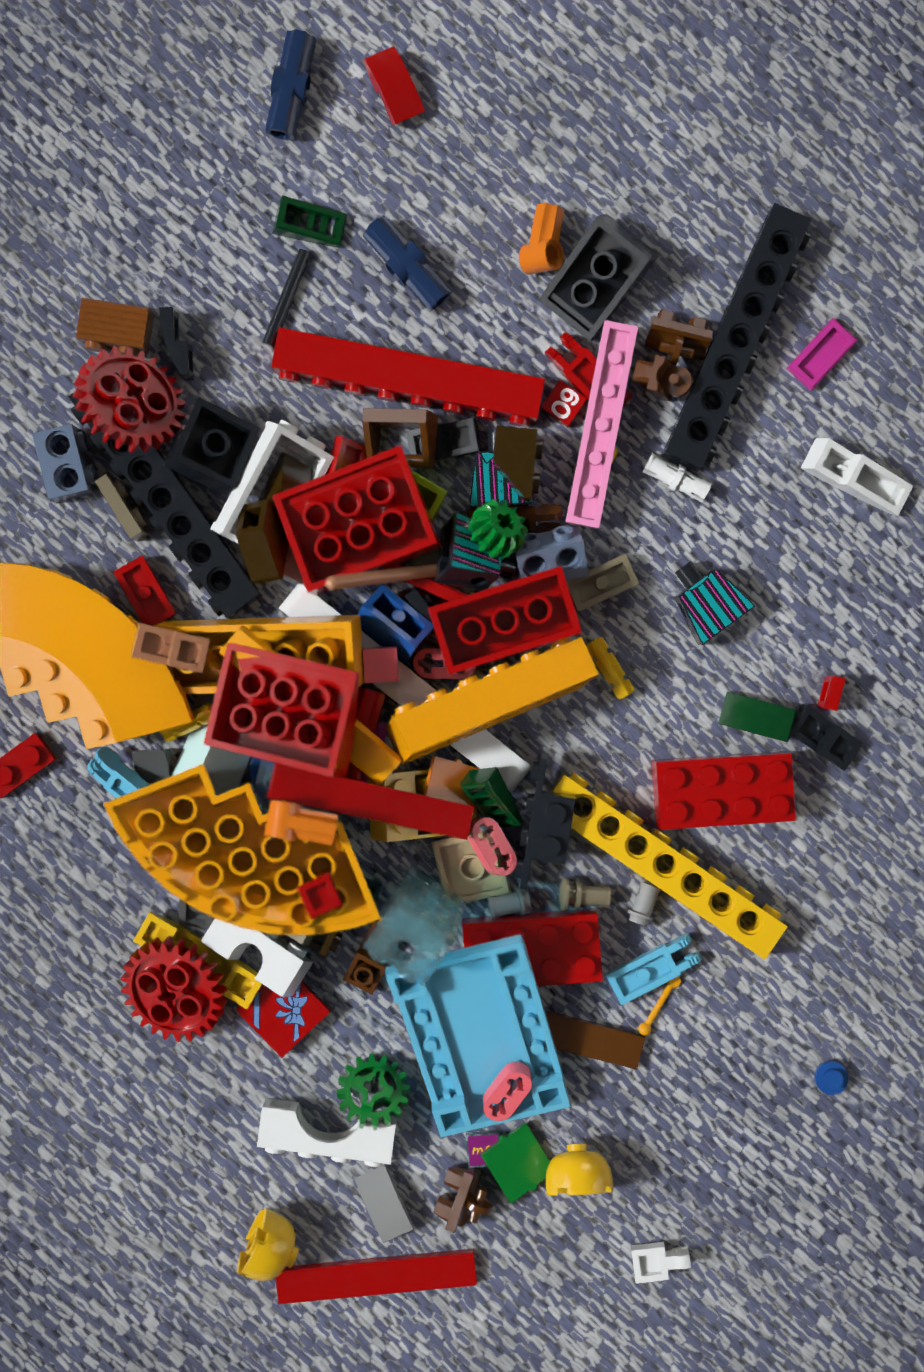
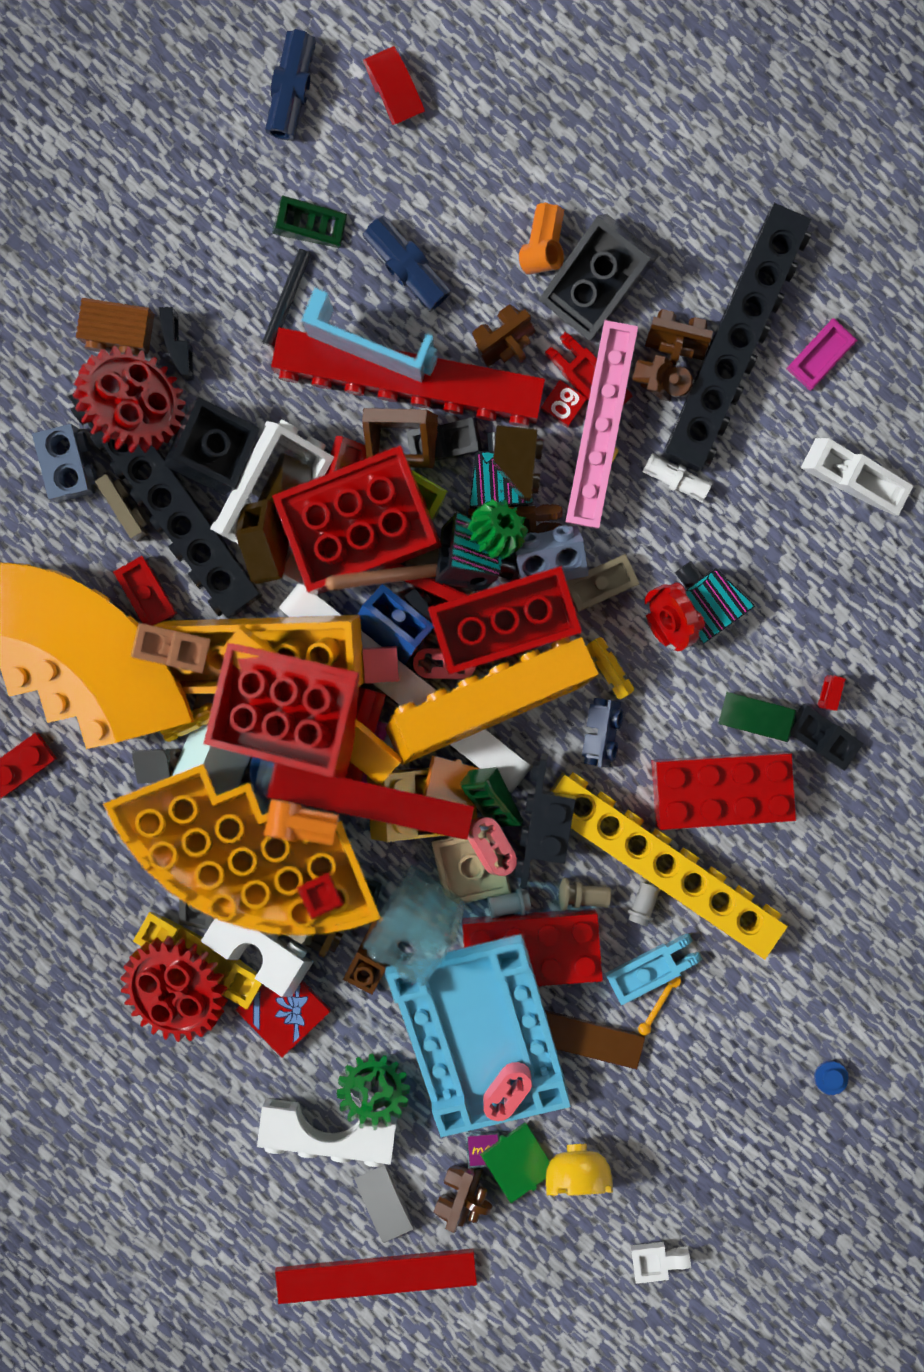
medium azure hinge [87,746,150,798] -> none
yellow cylinder [237,1208,299,1281] -> none
none -> medium azure panel [301,288,438,383]
none -> reddish brown hips [472,304,536,367]
none -> dark blue hinge [581,698,624,767]
none -> red plate [644,582,705,651]

